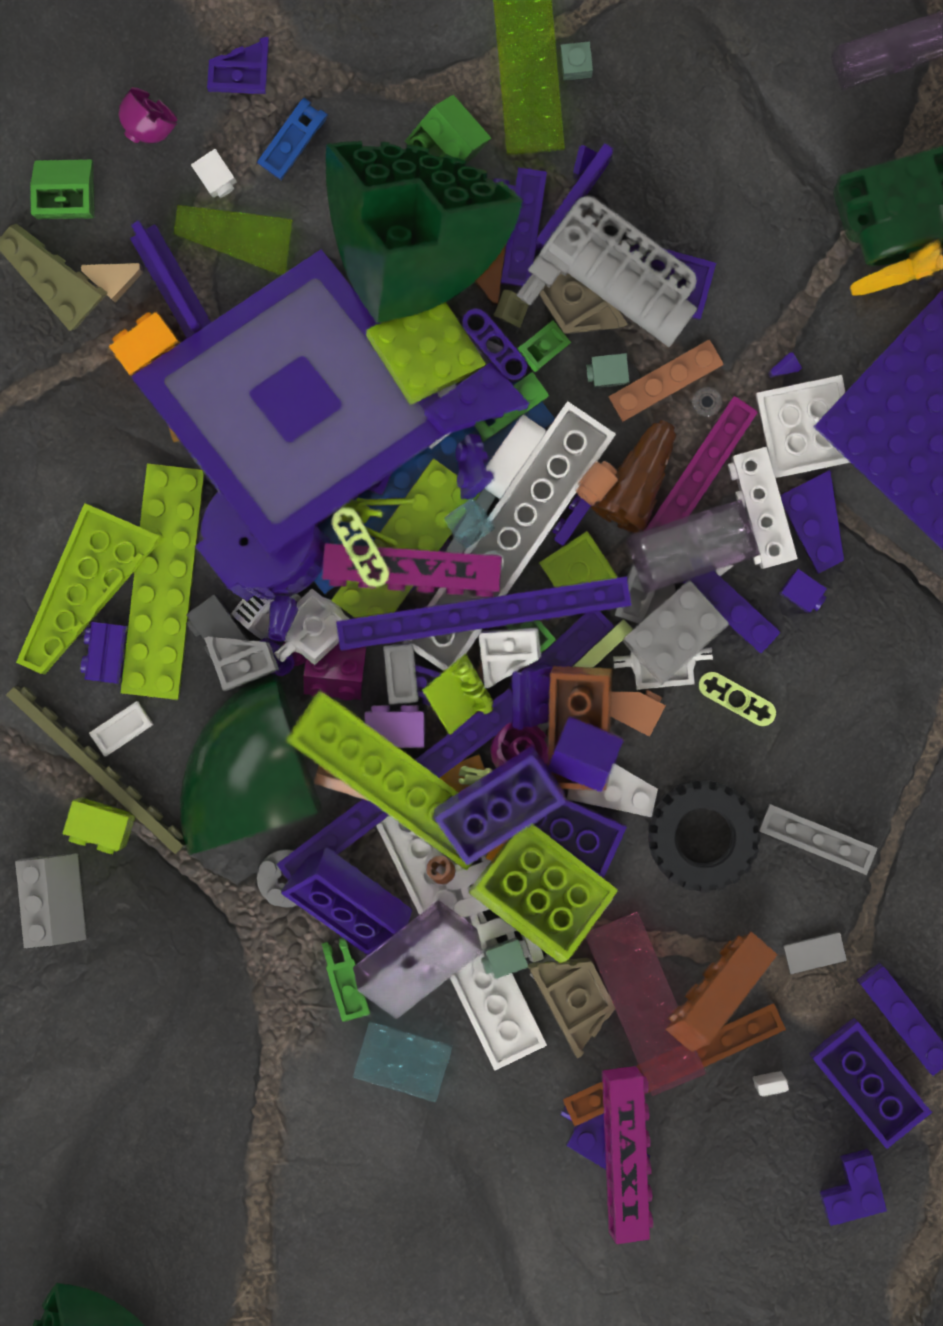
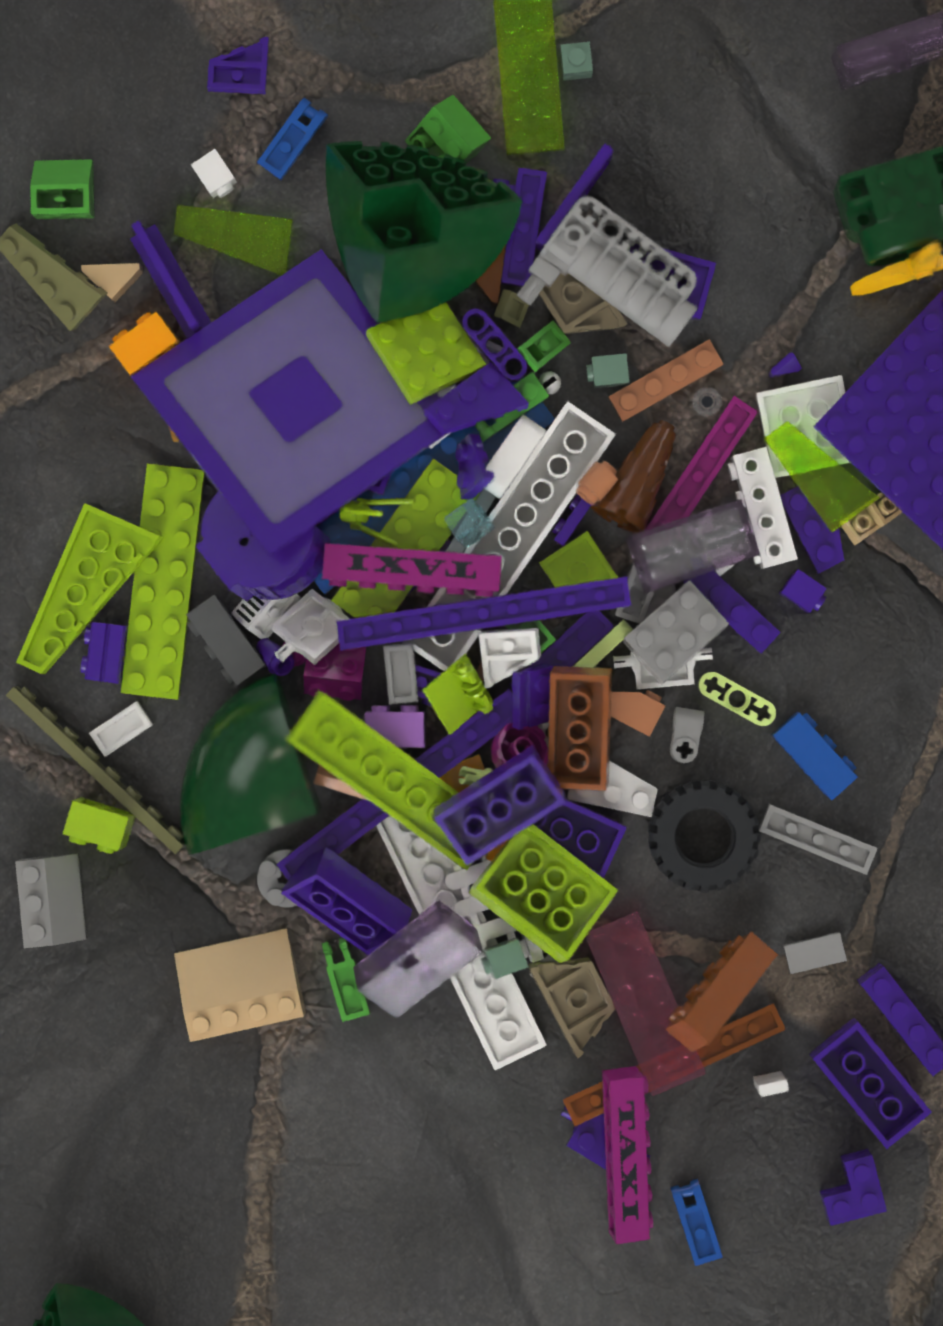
magenta cylinder [118,87,177,144] -> none
light grey wing [204,637,279,691] -> none
dark purple cone [268,595,299,641] -> none
yellowish green beam [332,508,389,587] -> none
clear light blue plate [353,1021,453,1102] -> none
dark orange bush [426,856,456,885] -> none
dark purple slope [548,716,624,792] -> none
dark purple slope [573,145,597,179] -> none
none -> tan slope [174,928,306,1042]
none -> white hinge [538,371,561,395]
none -> light grey piece [670,707,705,763]
none -> blue plate [670,1179,723,1266]
none -> clear neon green wing [763,421,879,532]
none -> blue brick [771,712,858,800]
none -> tan slope [838,492,902,545]

